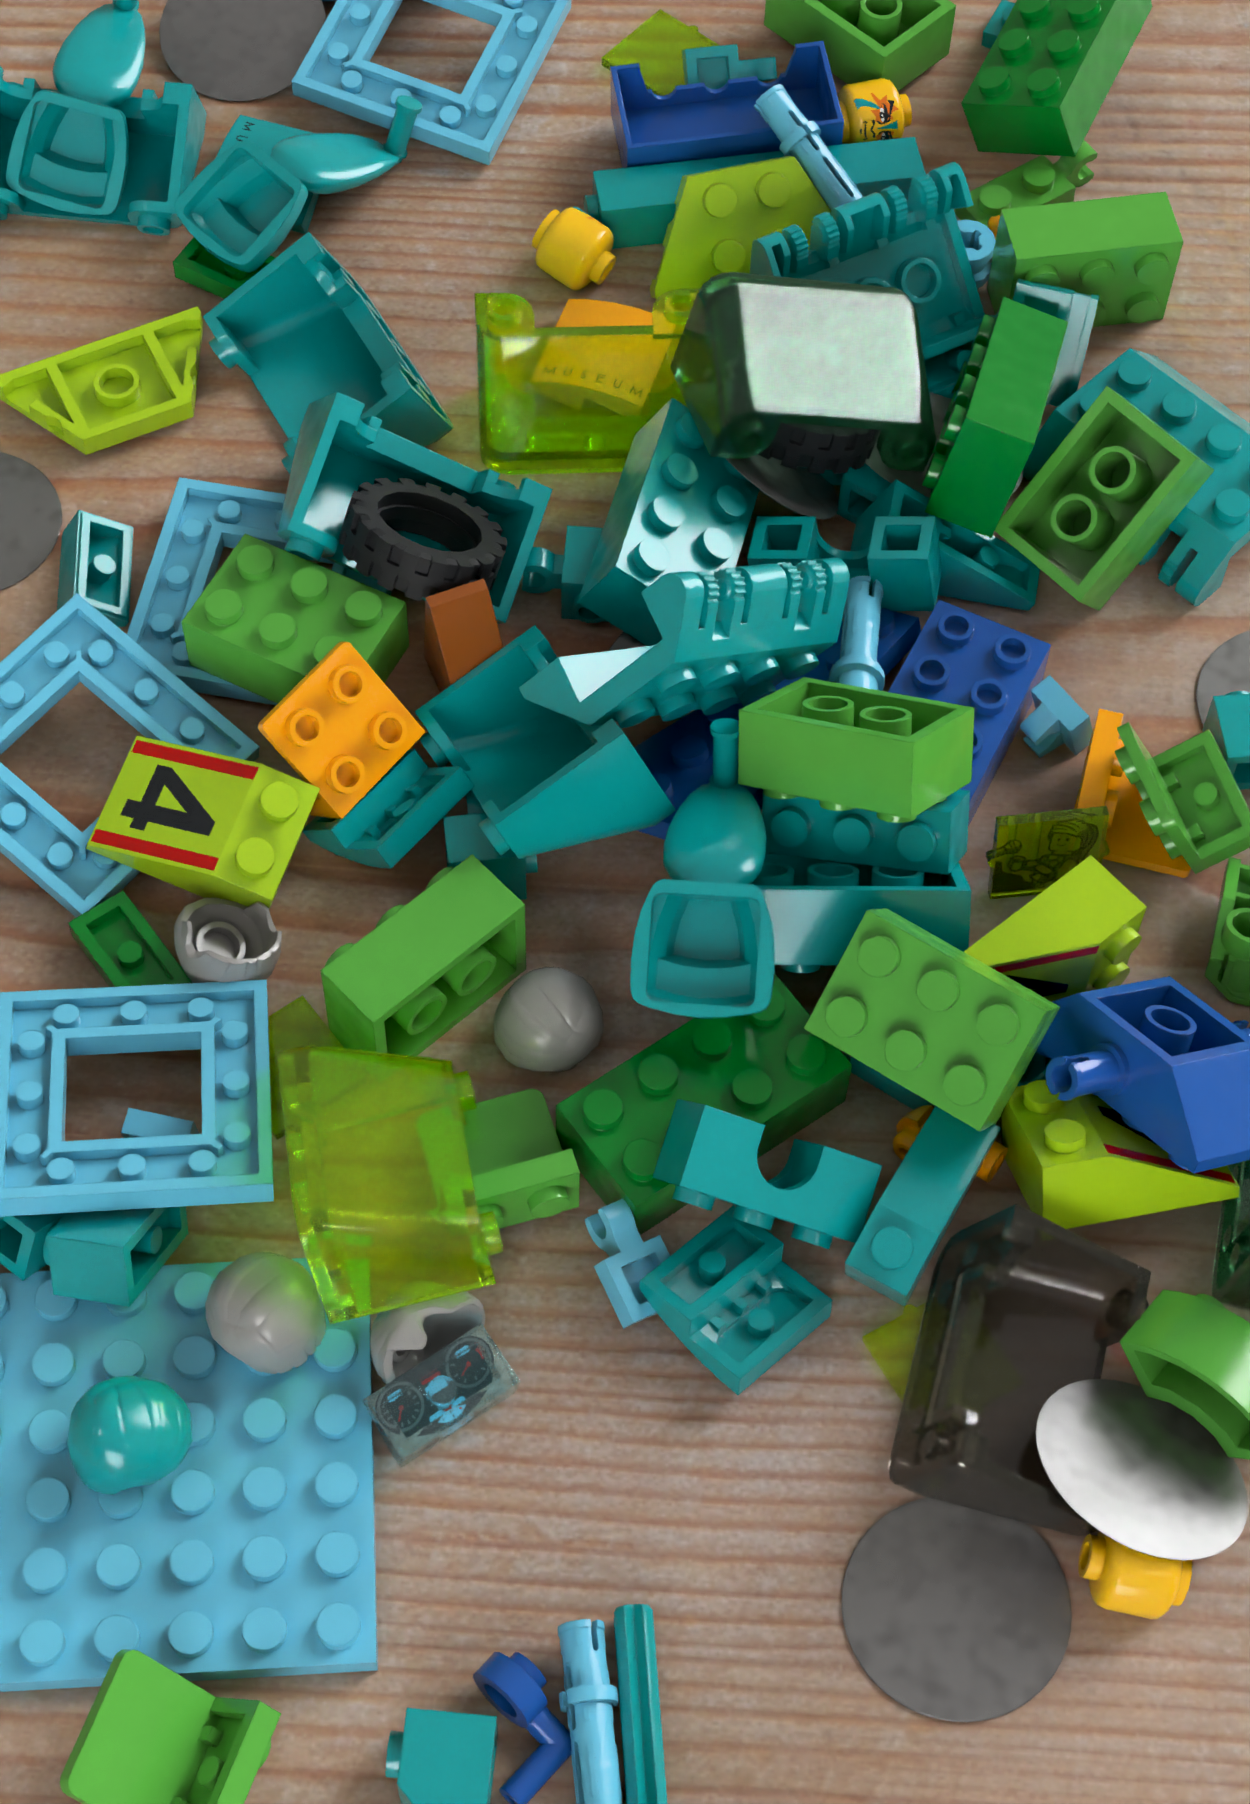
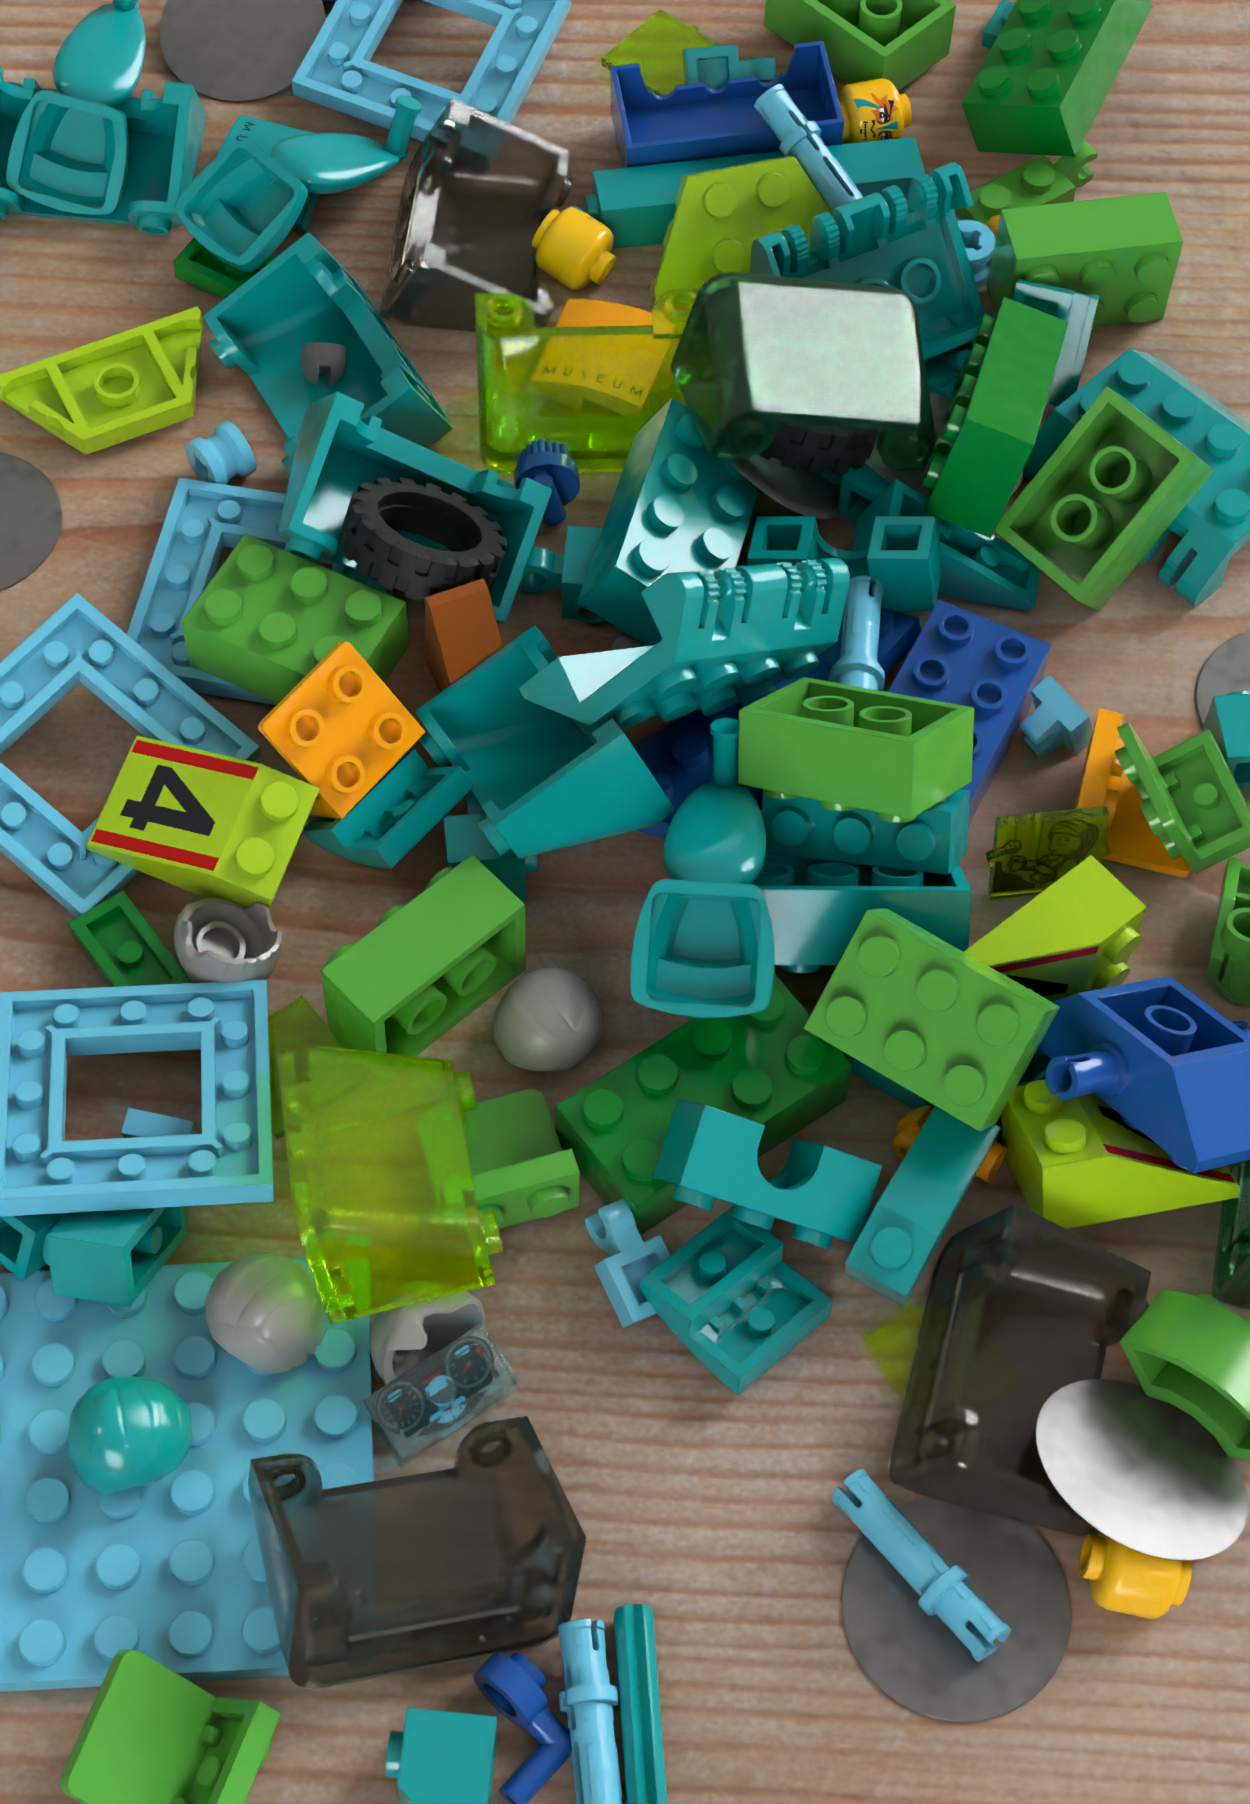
teal slope [57,510,134,627] -> none
none -> medium azure wheel [185,420,257,485]
none -> clear smoke windscreen [248,1416,586,1689]
none -> dark grey hinge [300,343,346,386]
none -> clear smoke windscreen [380,98,572,337]
none -> blue piece [513,439,580,526]
none -> medium azure pin [831,1469,1012,1662]

